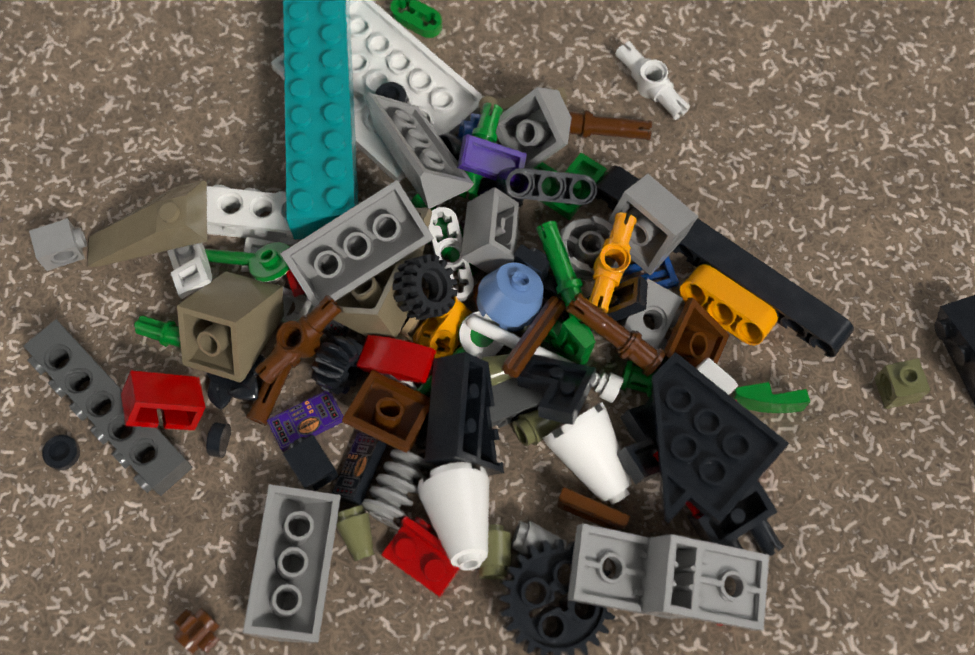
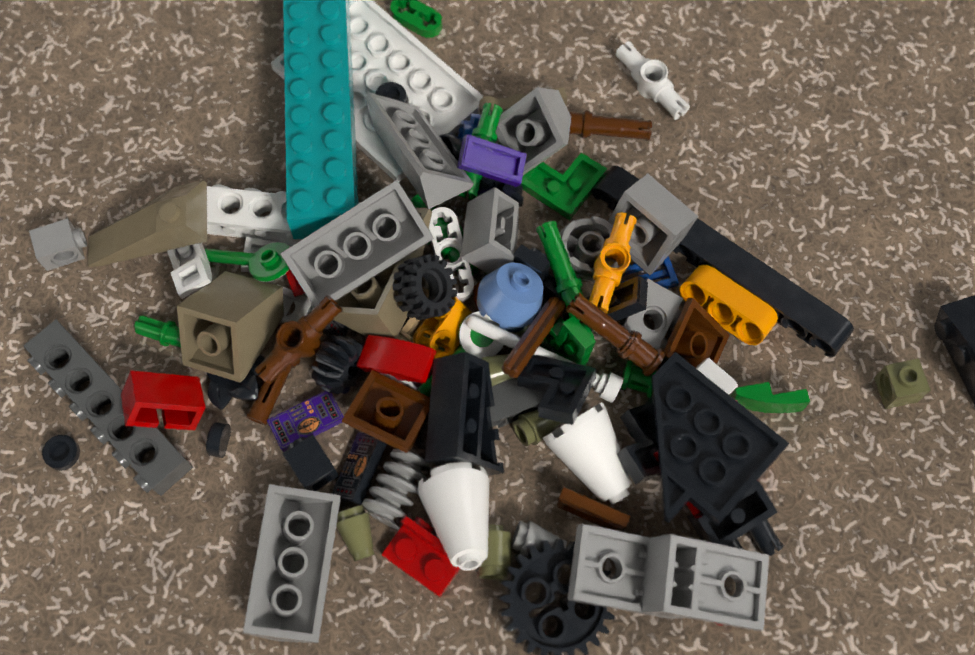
reddish brown gear [173,607,220,655] -> none
black beam [496,167,597,205] -> none

